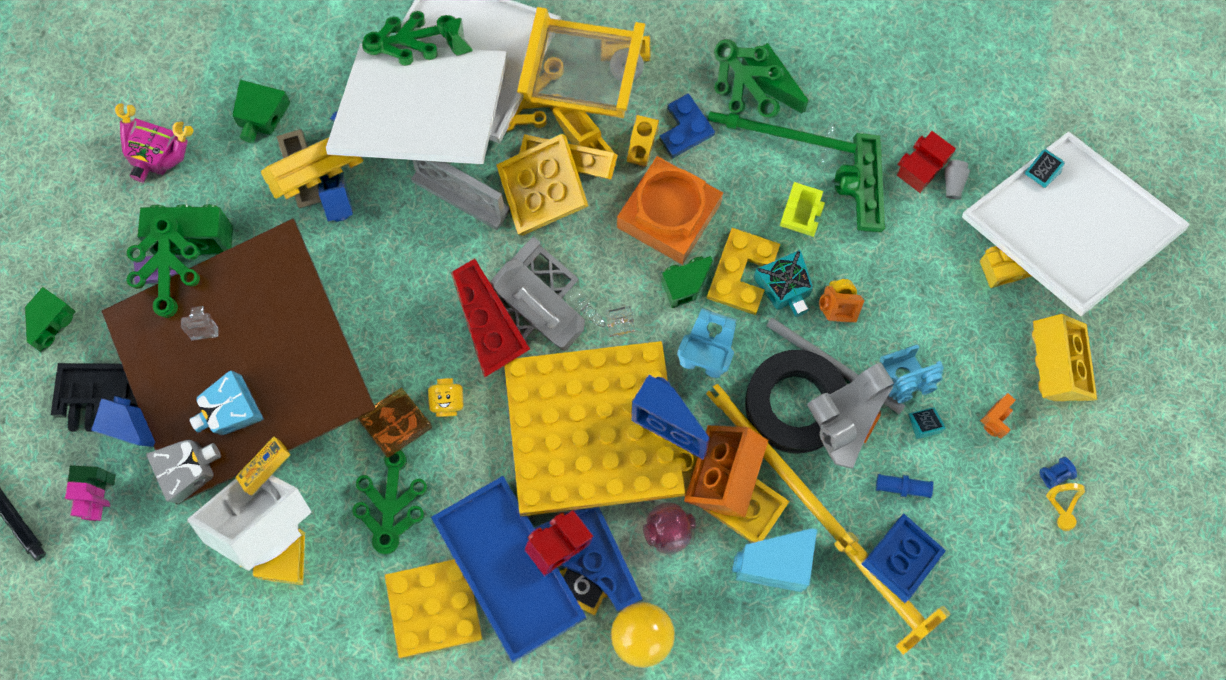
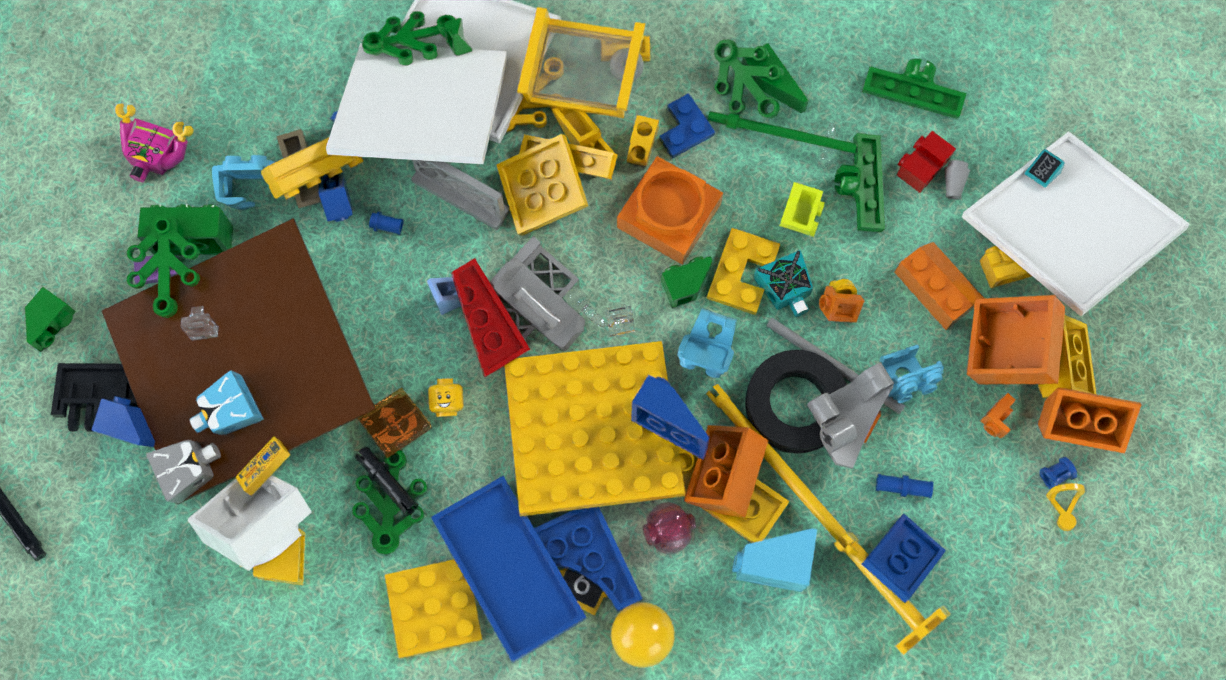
dark pink hips [65,465,116,521] -> none
green torso [233,80,290,143] -> none
red brick [525,510,593,576] -> none
slope [908,407,946,439] -> none
none -> medium azure piece [212,155,275,210]
none -> black pin [355,447,419,516]
none -> blue pin [369,211,404,235]
none -> light blue slope [427,277,461,315]
none -> green plate [862,58,967,119]
none -> orange slope [894,242,984,330]
none -> orange container [967,295,1065,385]
none -> orange slope [1038,387,1141,453]

